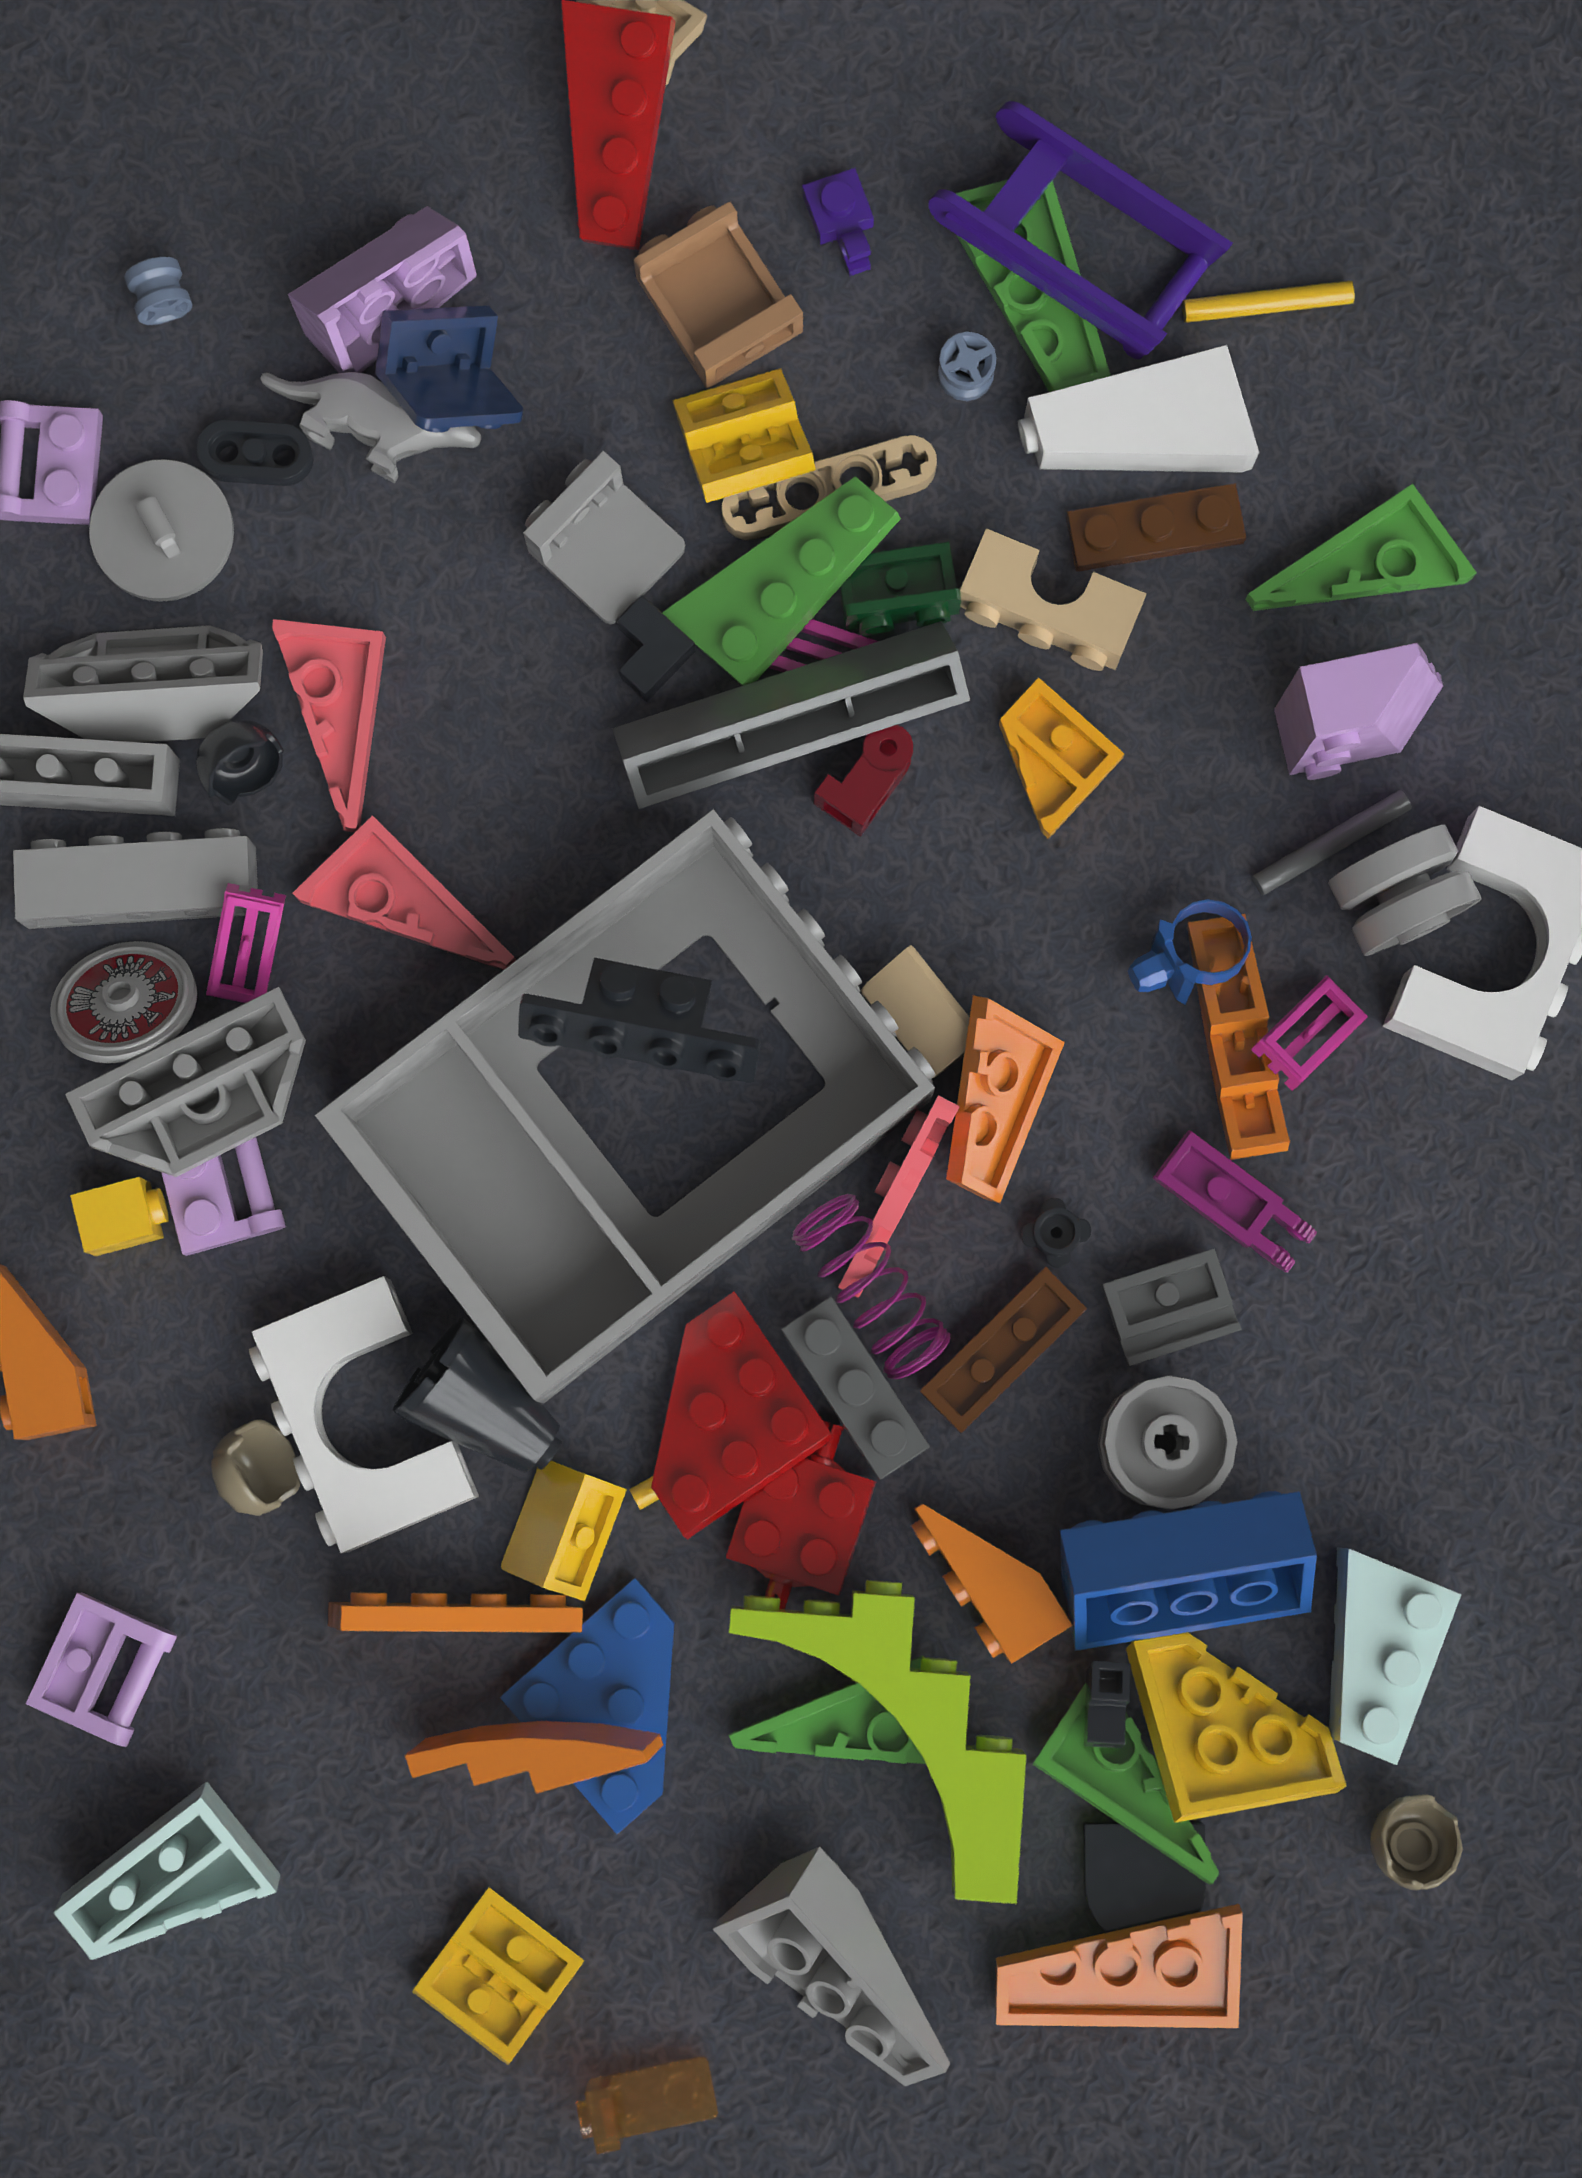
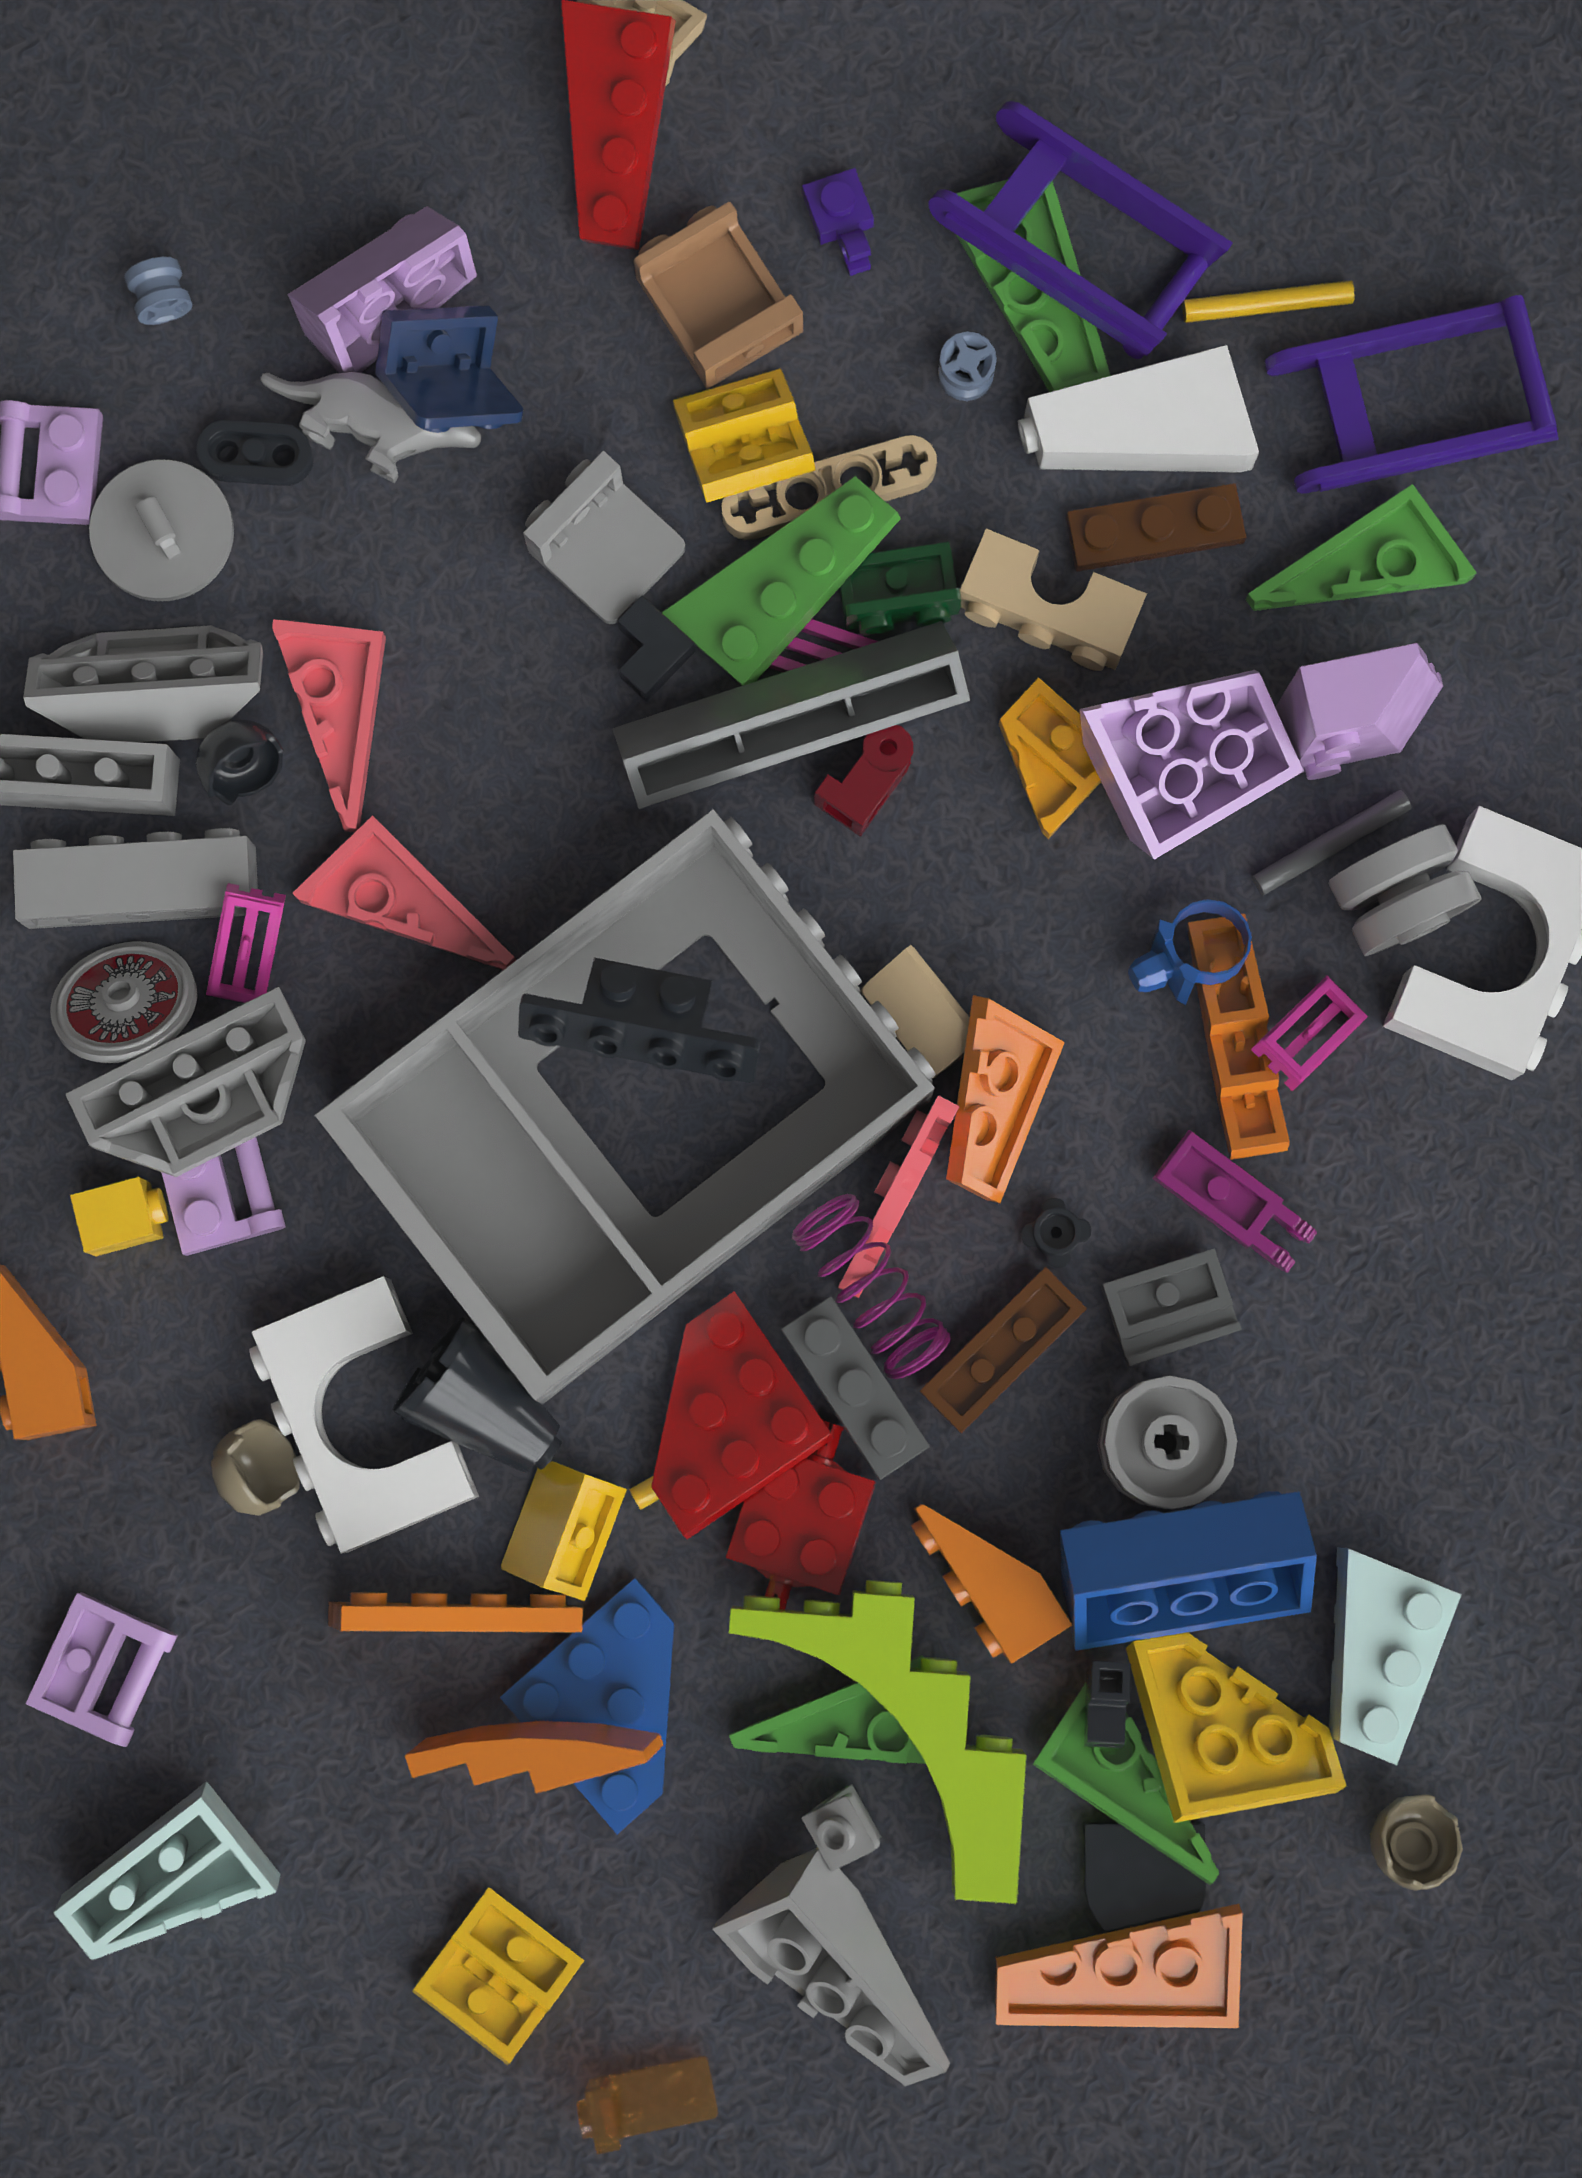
none -> light grey bracket [802,1784,881,1872]
none -> lavender wedge [1079,670,1304,859]
none -> dark purple piece [1264,295,1559,494]

